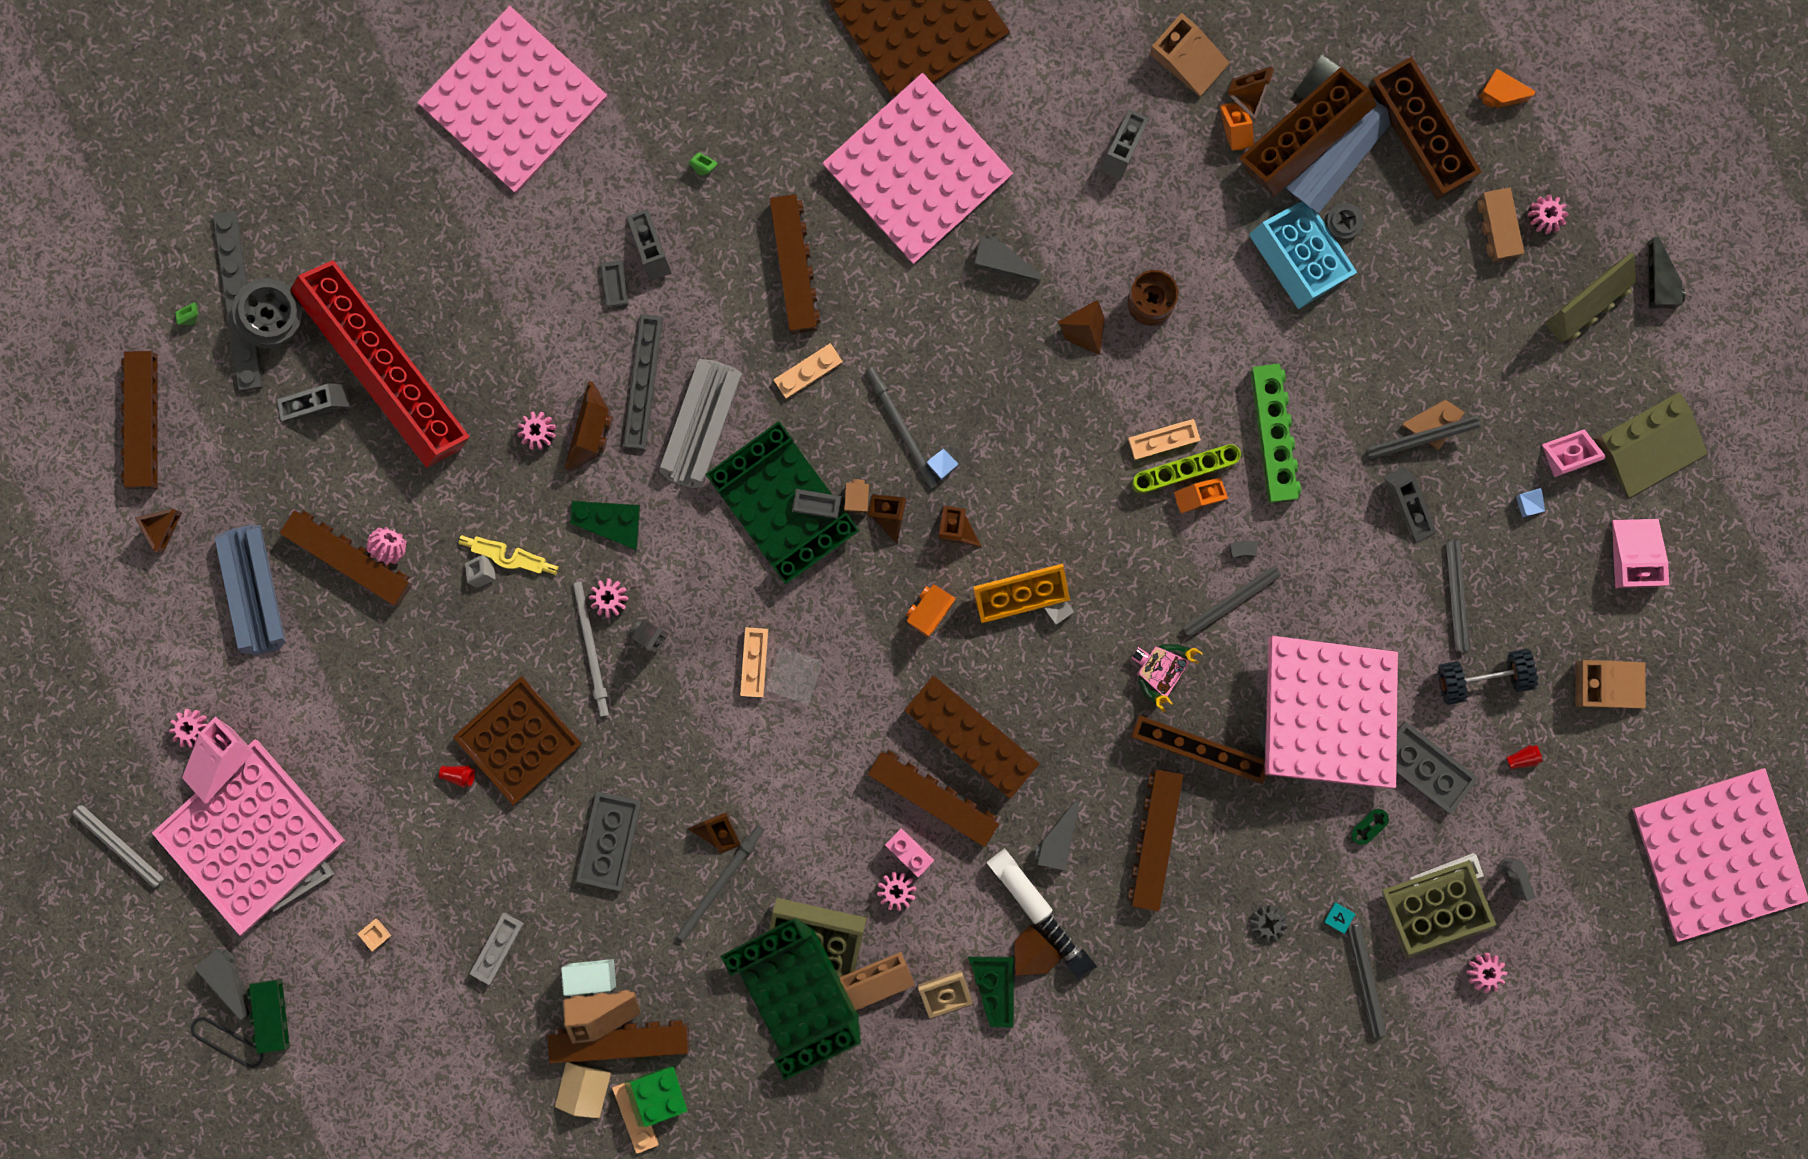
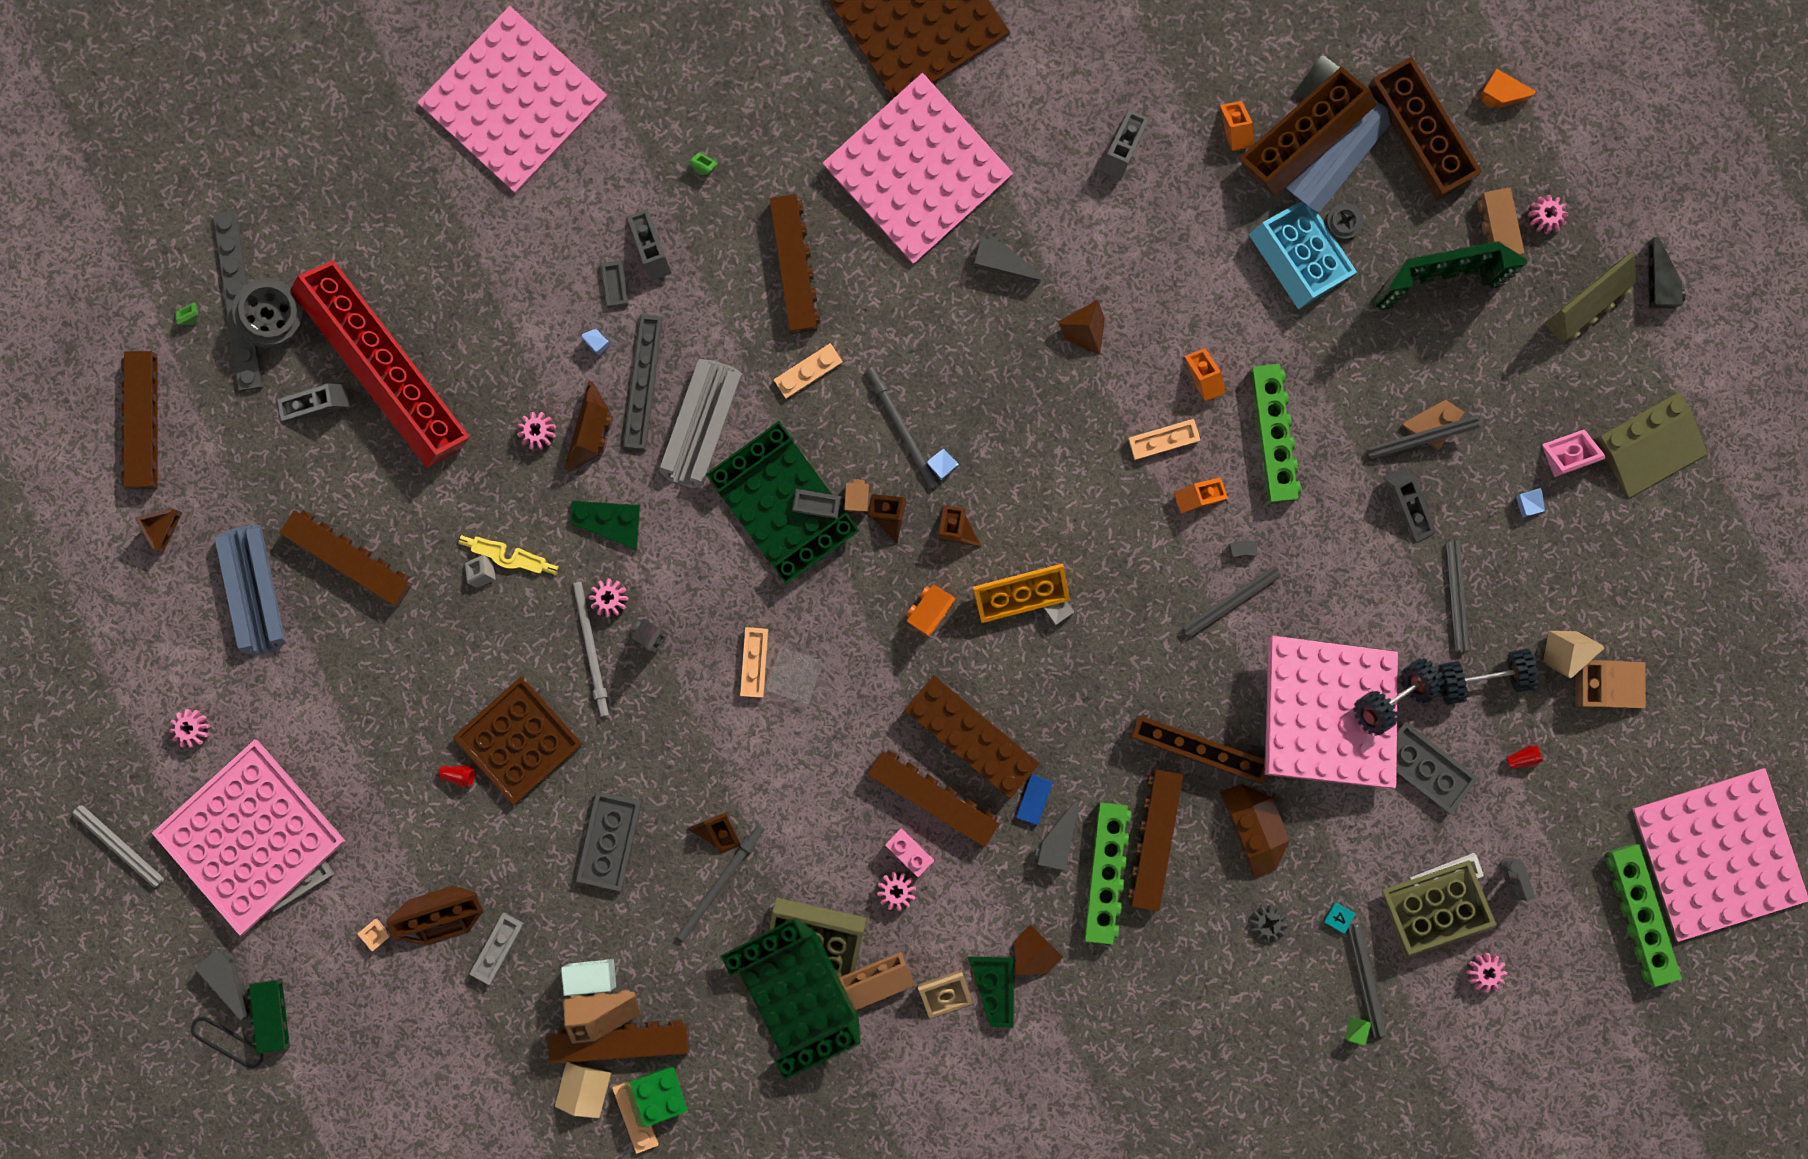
bright pink slope [182,717,254,804] -> none
bright pink gear [366,527,407,565] -> none
piece [987,848,1097,981] -> none
reddish brown wheel [1127,270,1179,326] -> none
torso [1131,644,1203,712] -> none
lime beam [1132,444,1241,494] -> none
medium nougat slope [1149,13,1230,97] -> none
reddish brown slope [1228,66,1274,120] -> none
dark green beam [1350,808,1389,845] -> none
bright pink slope [1612,519,1669,588] -> none
none -> reddish brown wedge [386,886,483,945]
none -> light blue slope [581,329,611,355]
none -> blue tile [1016,774,1053,825]
none -> bright green brick [1084,802,1131,944]
none -> orange slope [1184,348,1226,401]
none -> reddish brown wedge [1220,784,1290,878]
none -> bright green slope [1344,1016,1371,1045]
none -> black axle [1353,658,1445,736]
none -> dark green slope [1372,241,1528,310]
none -> tan slope [1543,631,1604,679]
none -> bright green brick [1606,844,1682,987]

